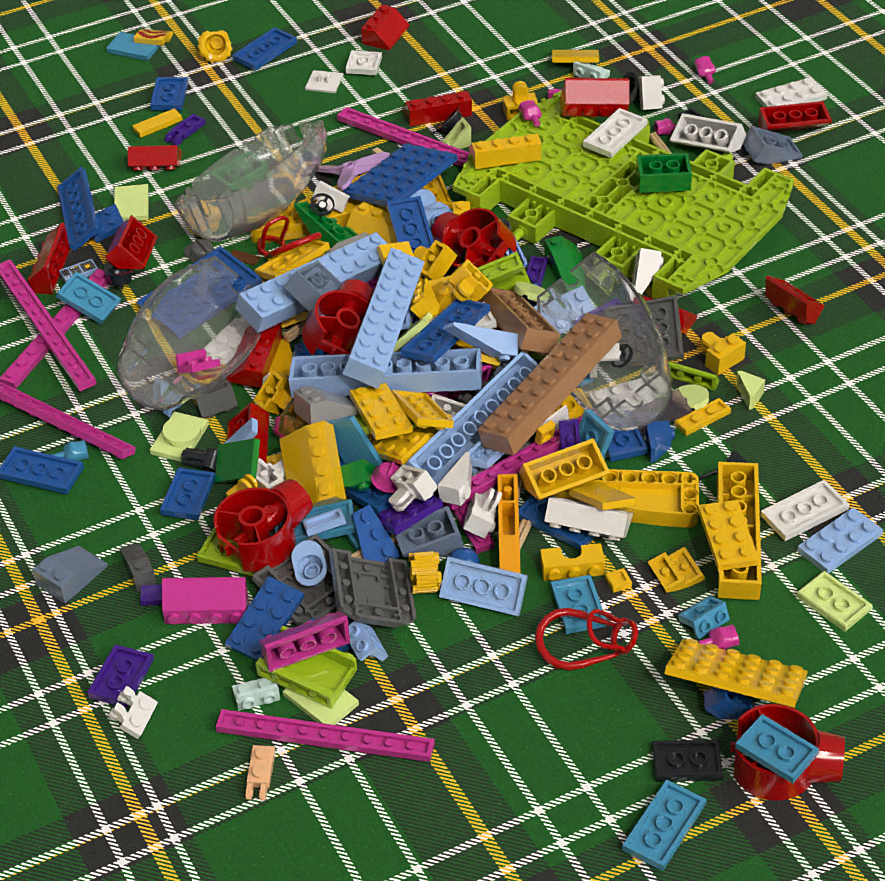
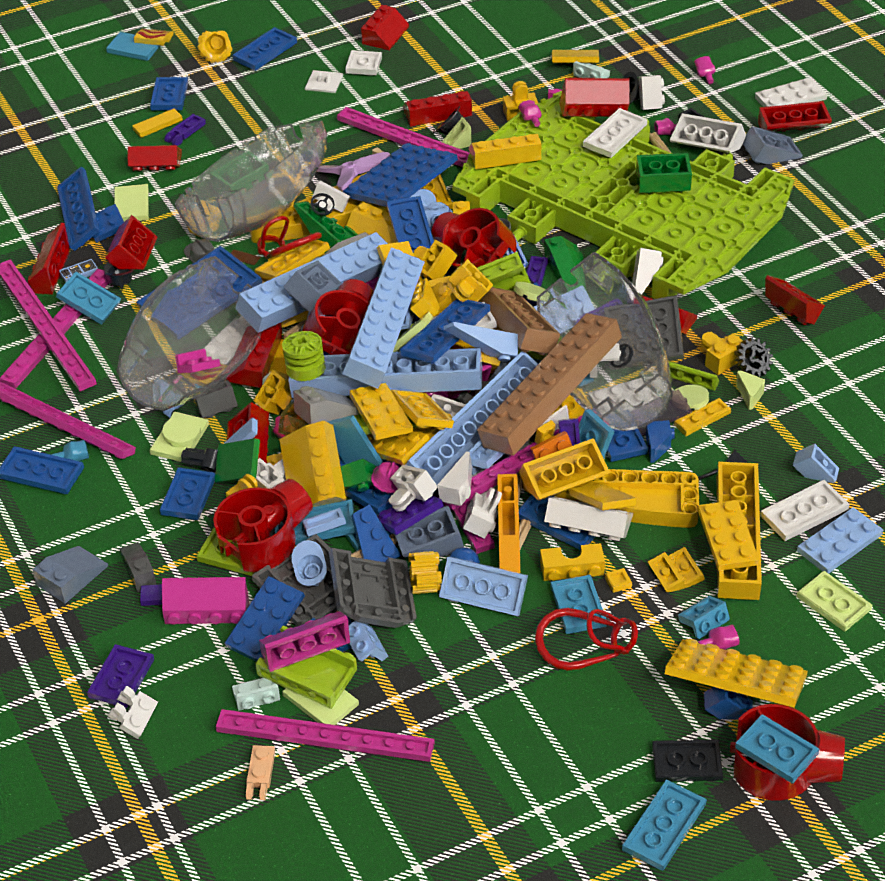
none -> lime wheel [282,331,326,381]
none -> orange plate [530,431,572,459]
none -> black gear [734,337,773,377]
none -> light blue slope [793,444,839,483]

